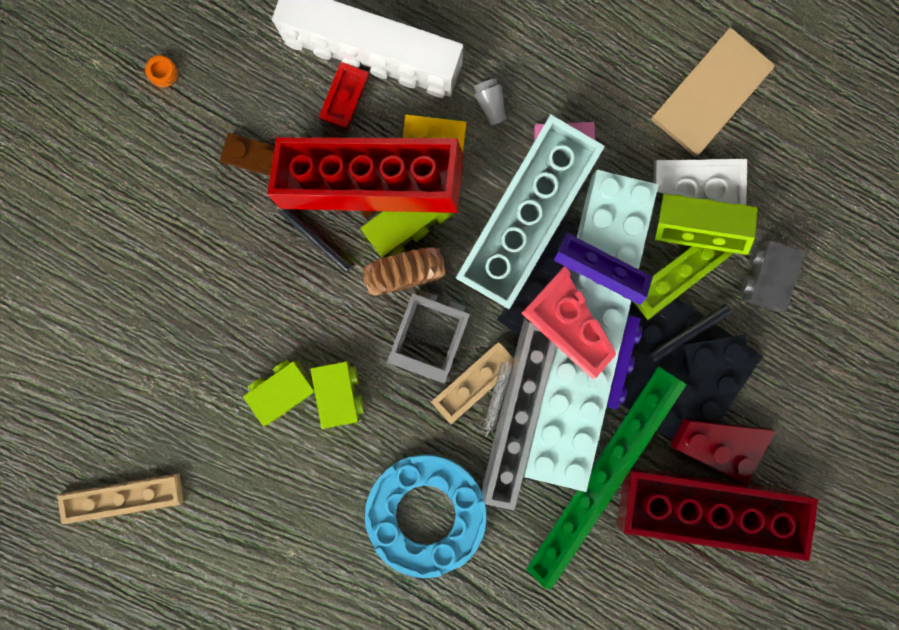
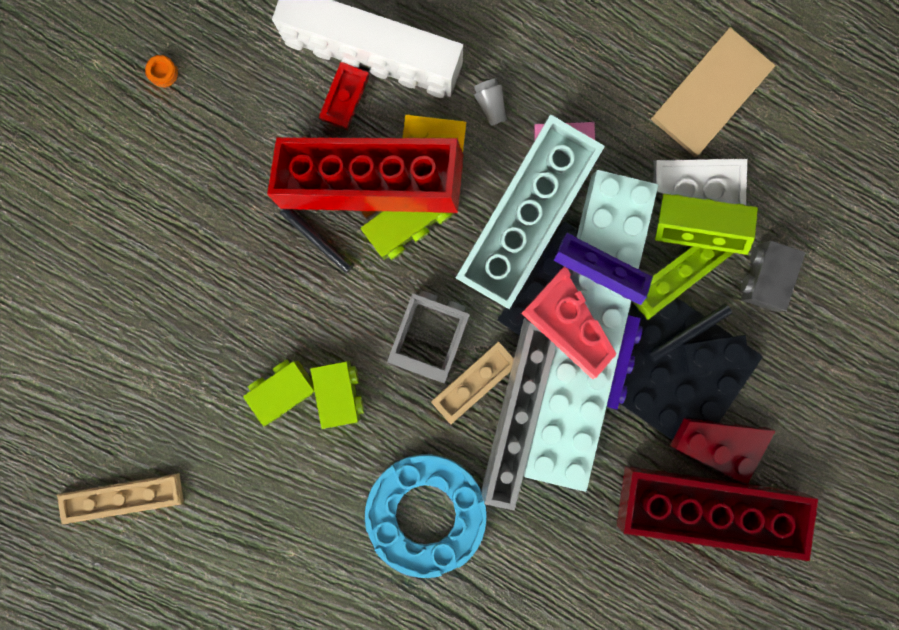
reddish brown plate [220,133,275,177] -> none
medium nougat gear [363,247,446,296] -> none
white piece [483,356,513,437] -> none
green plate [526,367,687,590] -> none

